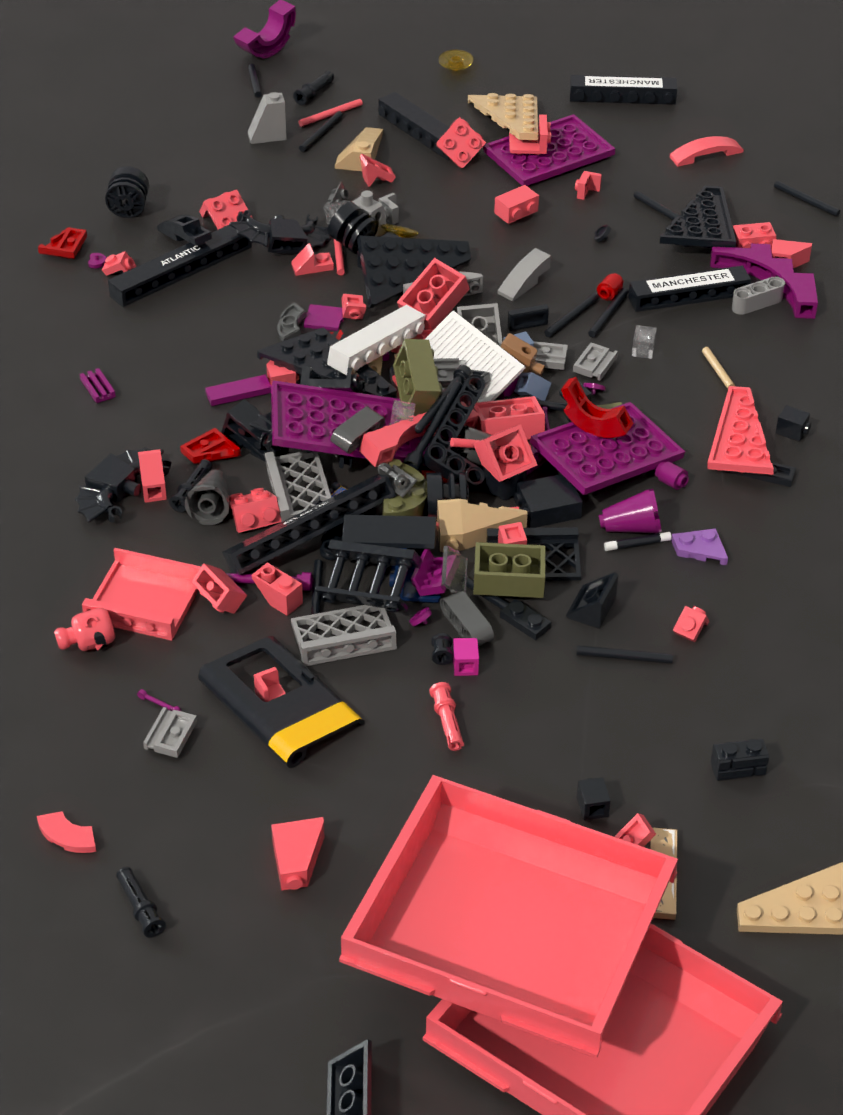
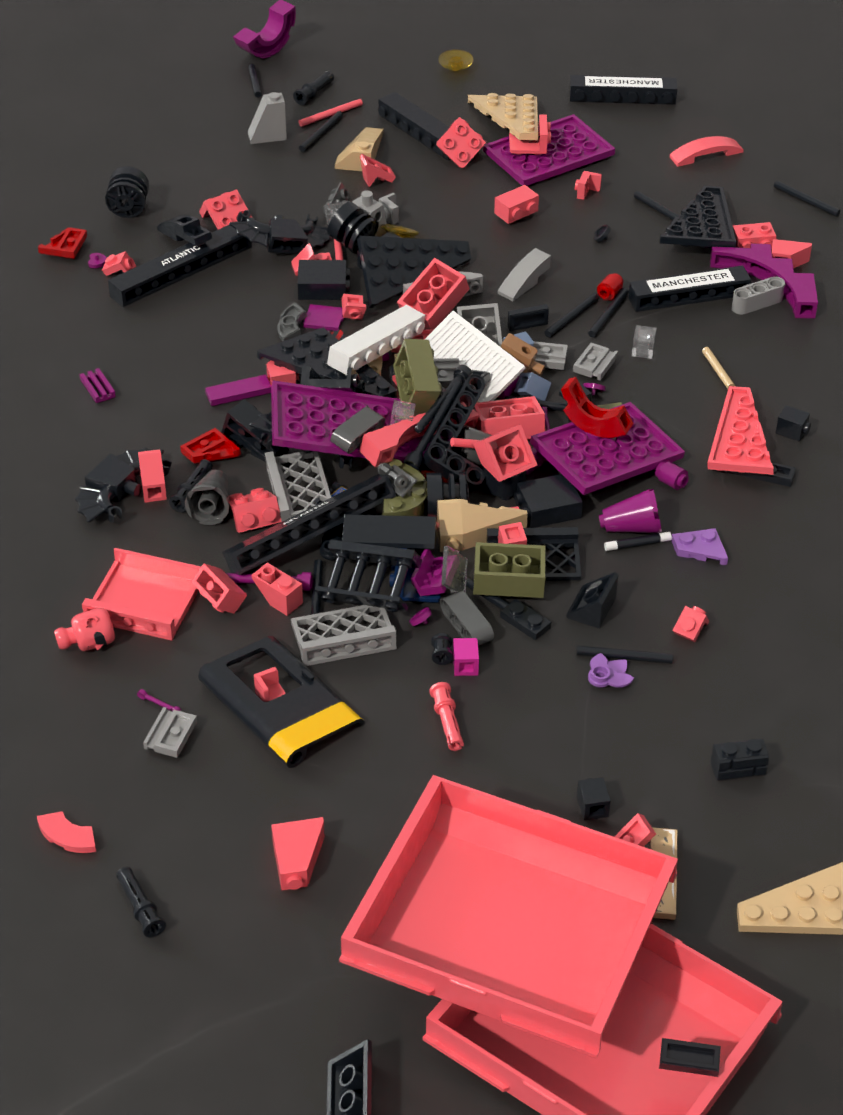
none -> black brick [297,260,350,300]
none -> medium lavender plate [588,653,634,687]
none -> black tile [659,1038,721,1077]

